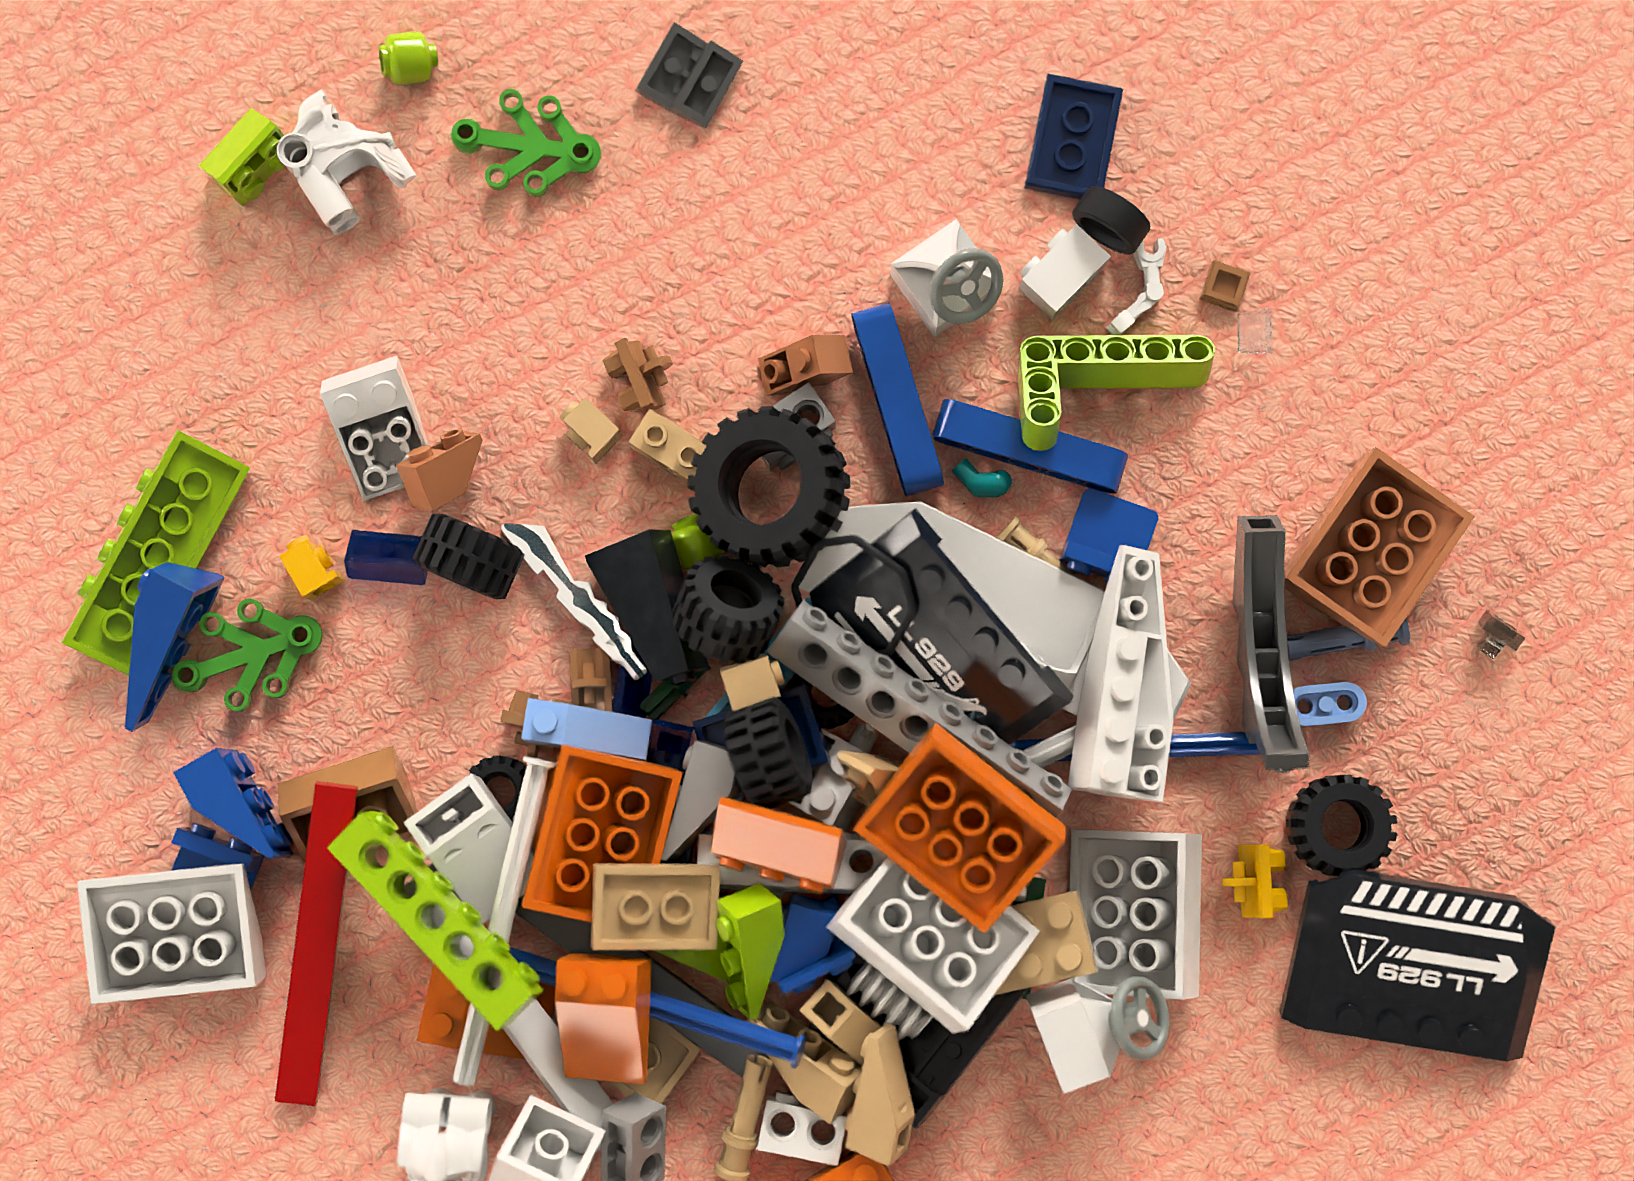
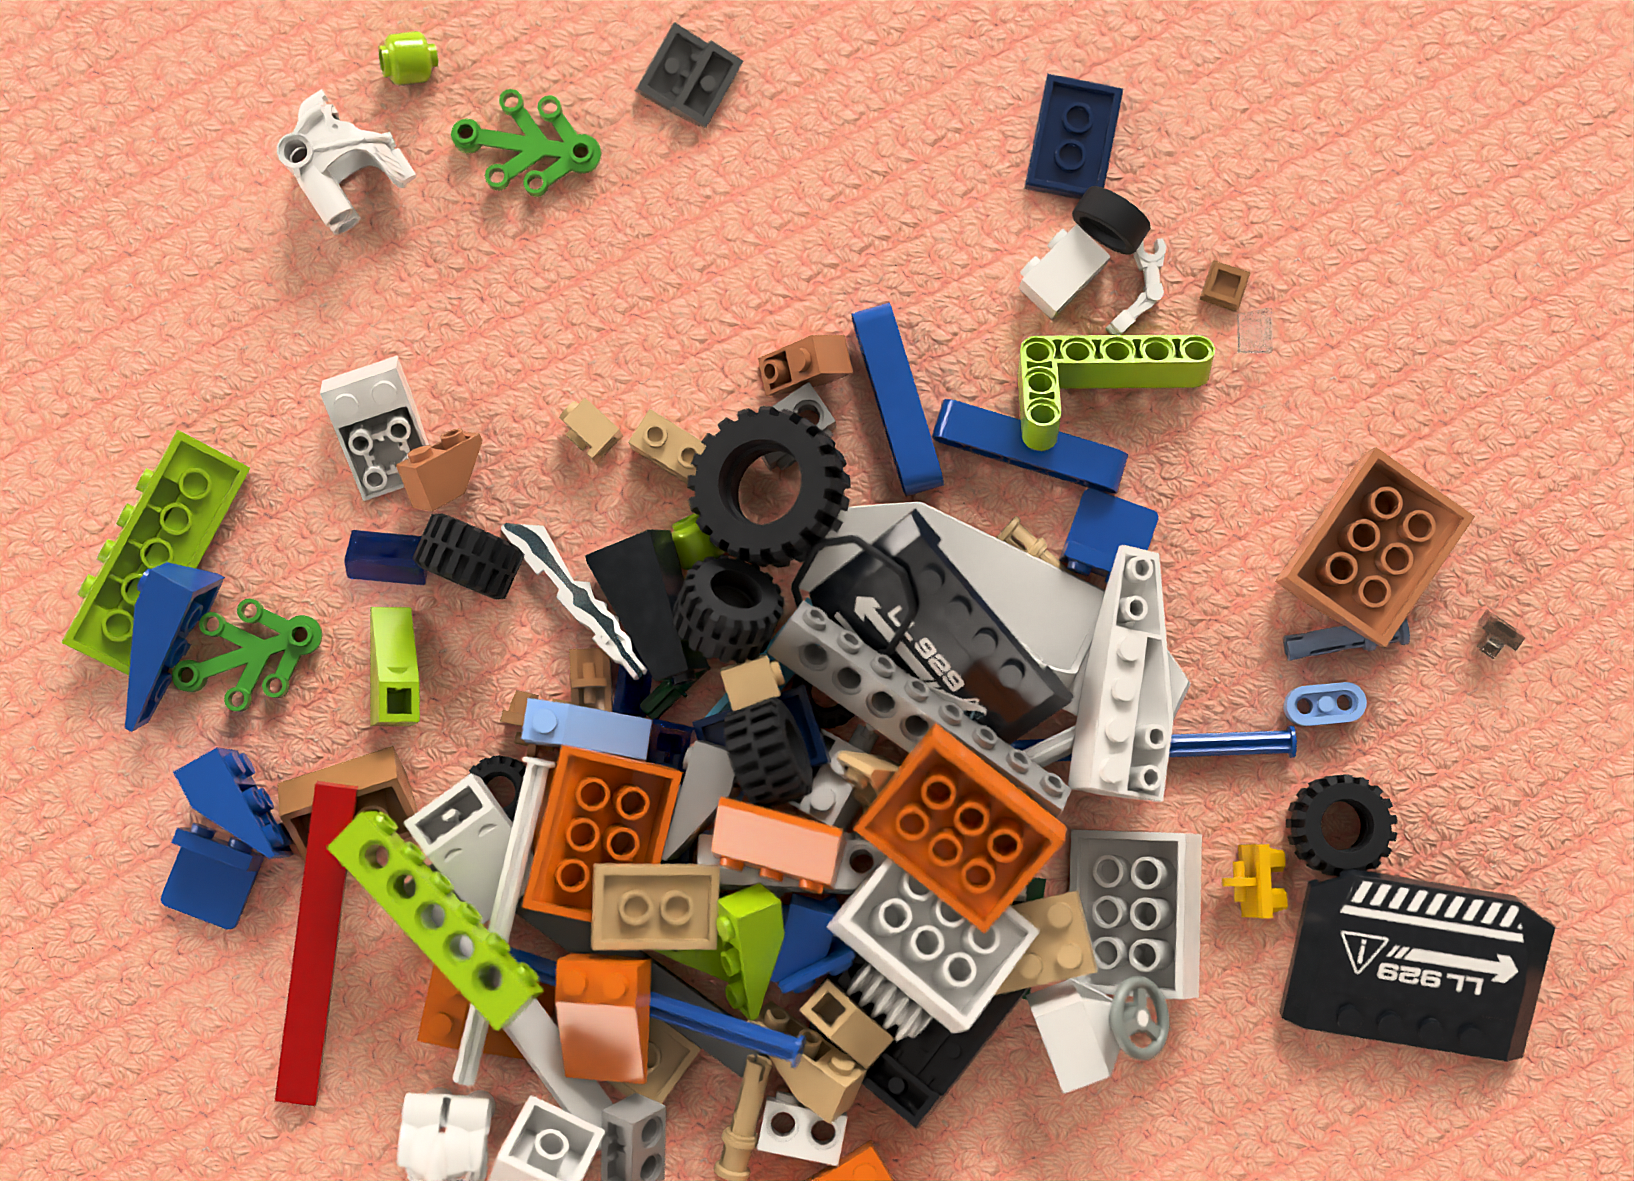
white slope [77,863,267,1004] -> none
lime slope [198,108,285,206] -> none
yellow brick [279,535,346,601] -> none
medium nougat hips [603,338,673,412] -> none
tan slope [845,1022,915,1167] -> none
piece [890,219,1004,338] -> none
teal arm [952,458,1012,498] -> none
dark grey arch [1232,515,1309,772] -> none
none -> lime slope [370,607,420,727]

